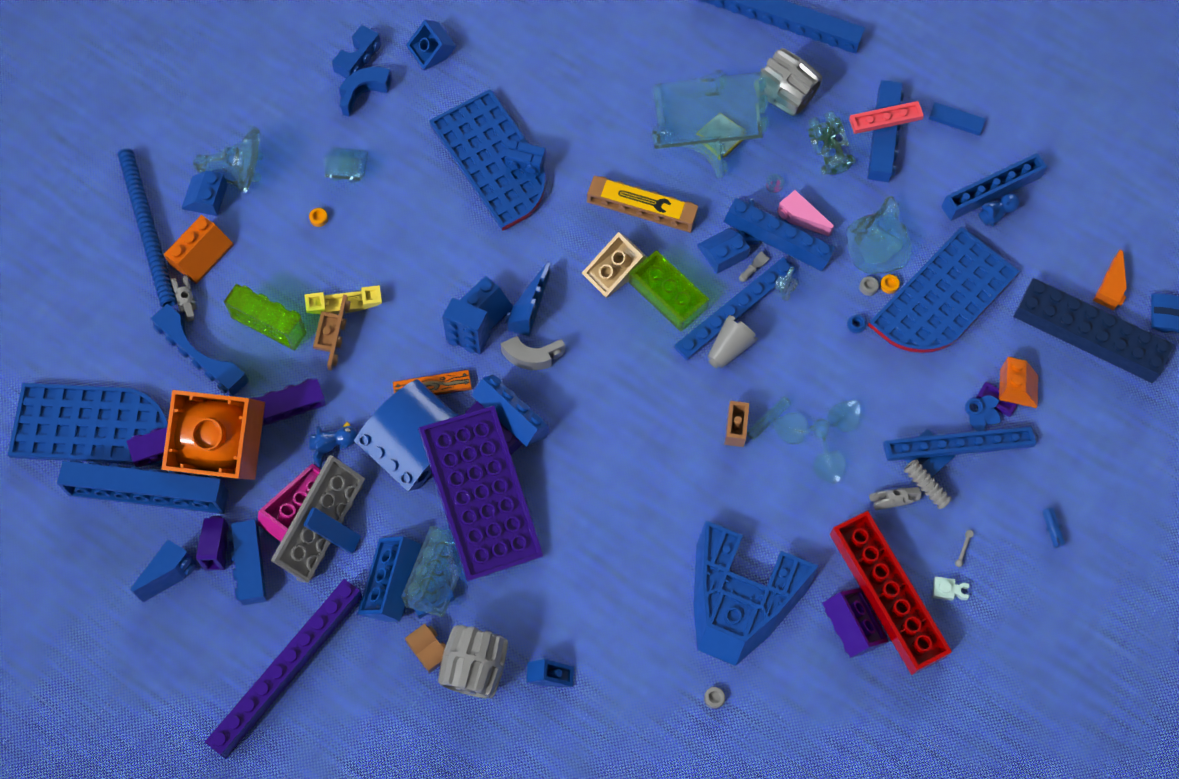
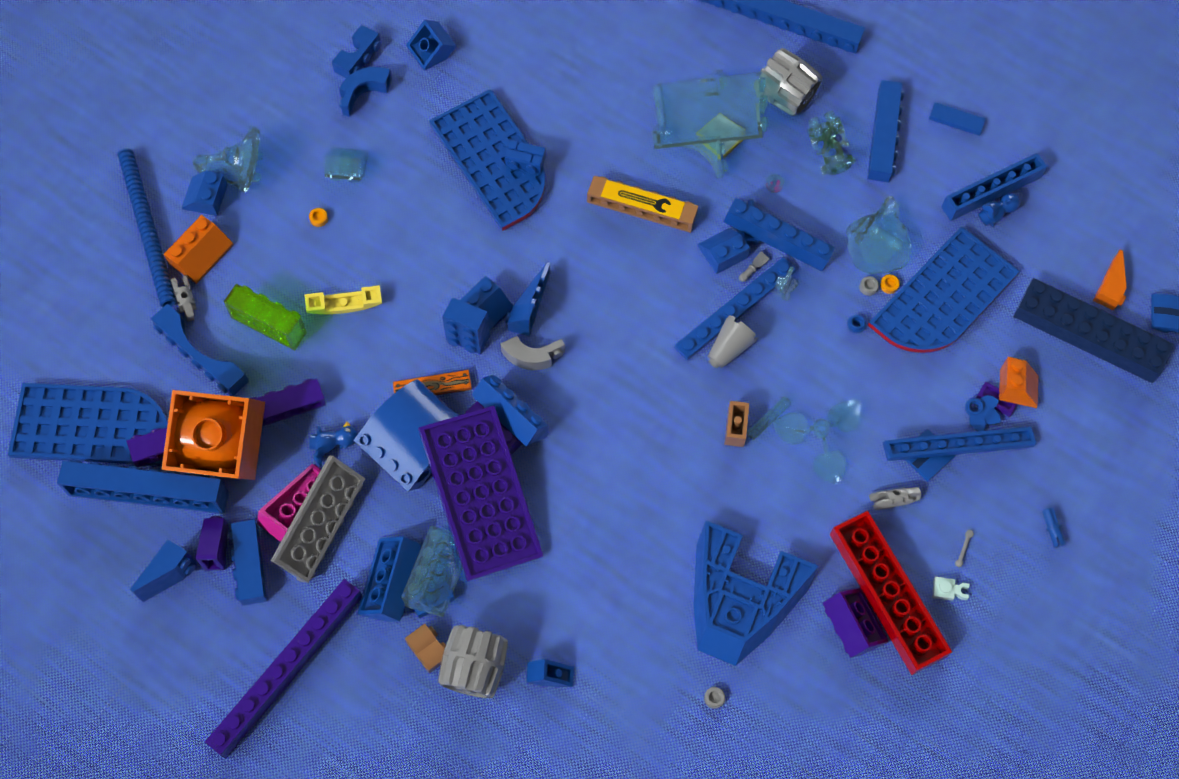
blue tile [303,508,361,554] -> none
medium nougat bracket [313,294,351,371] -> none
tan slope [582,232,650,298] -> none
clear neon green brick [629,250,709,332] -> none
bright pink slope [777,190,834,237] -> none
coral plate [849,101,924,134] -> none
light grey piece [904,460,952,509] -> none

